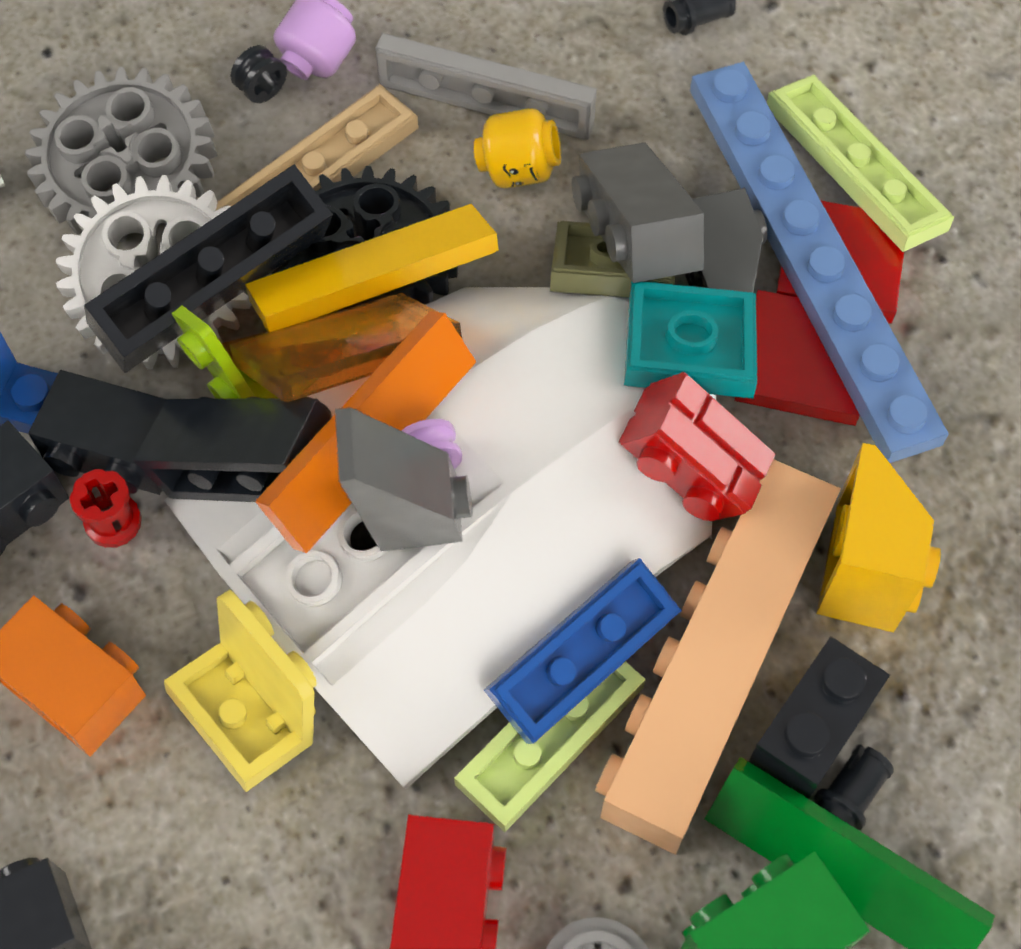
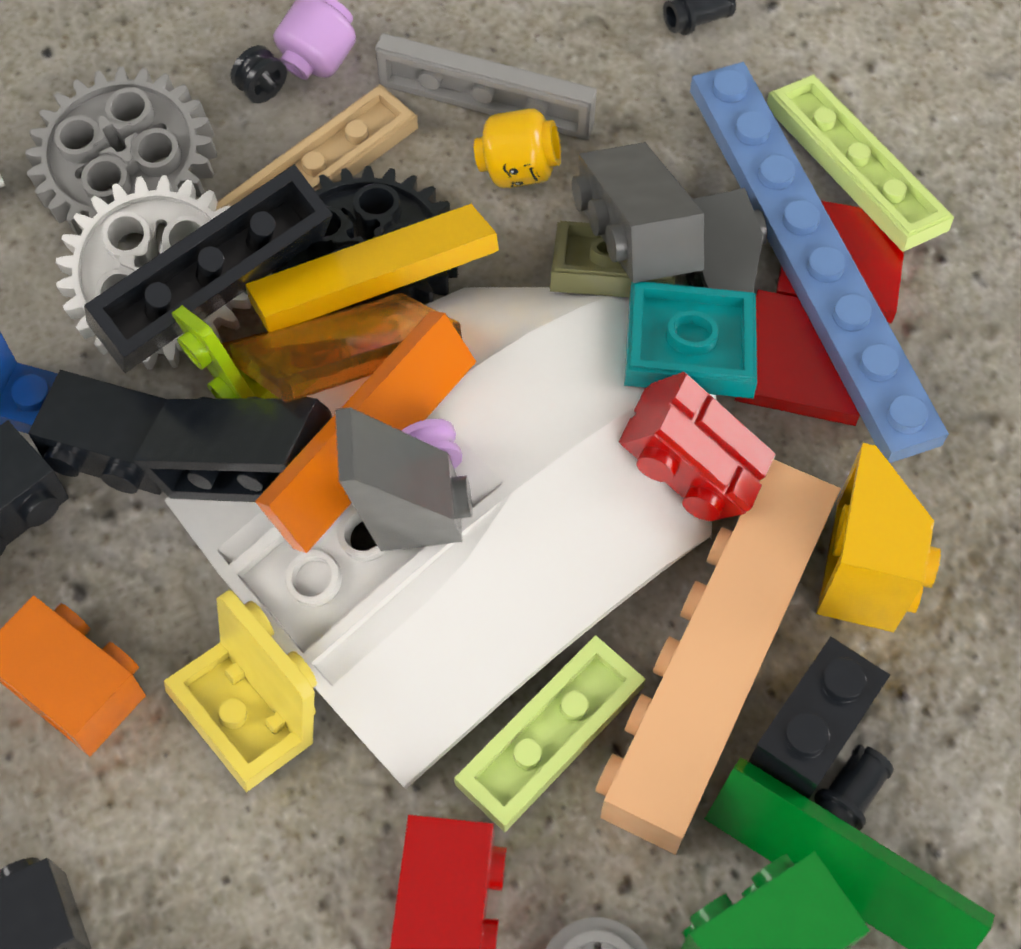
red bush [69,469,142,548] -> none
blue tile [484,558,682,744] -> none

